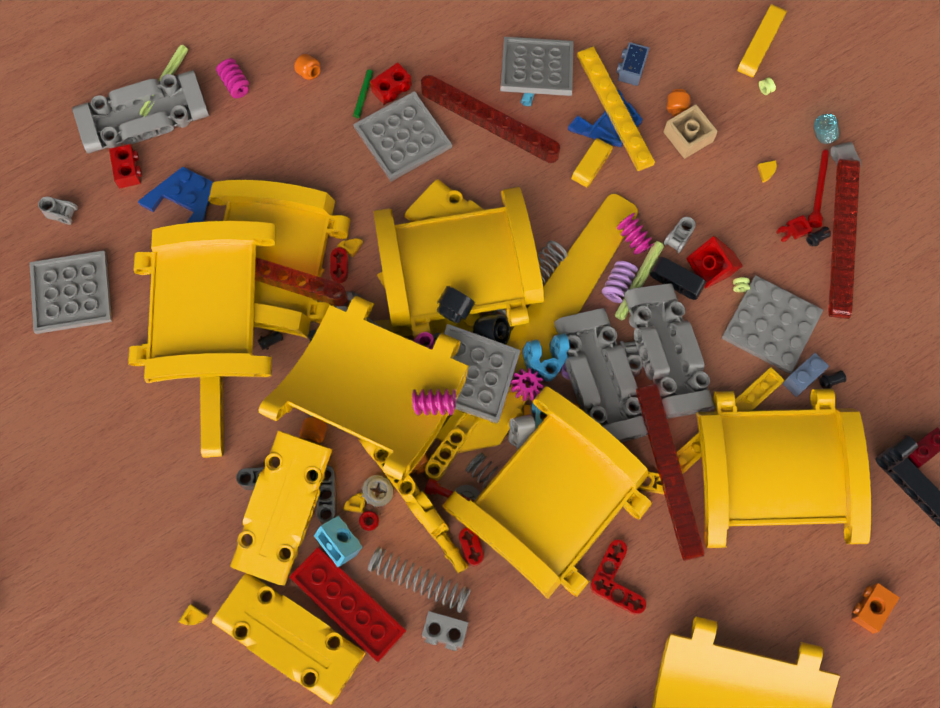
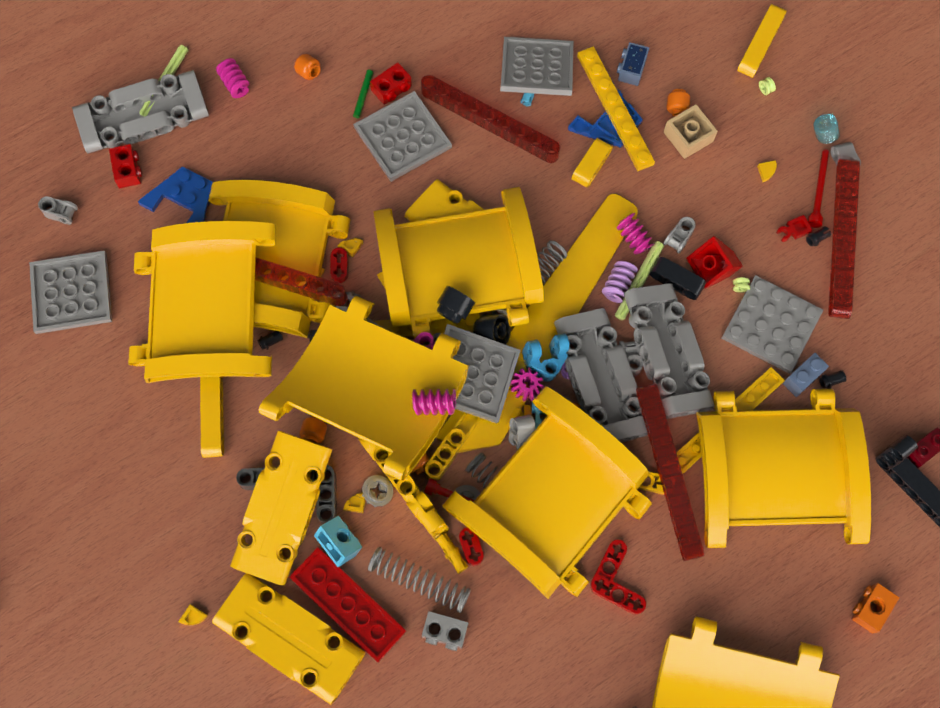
red plate [359,511,379,531] -> none

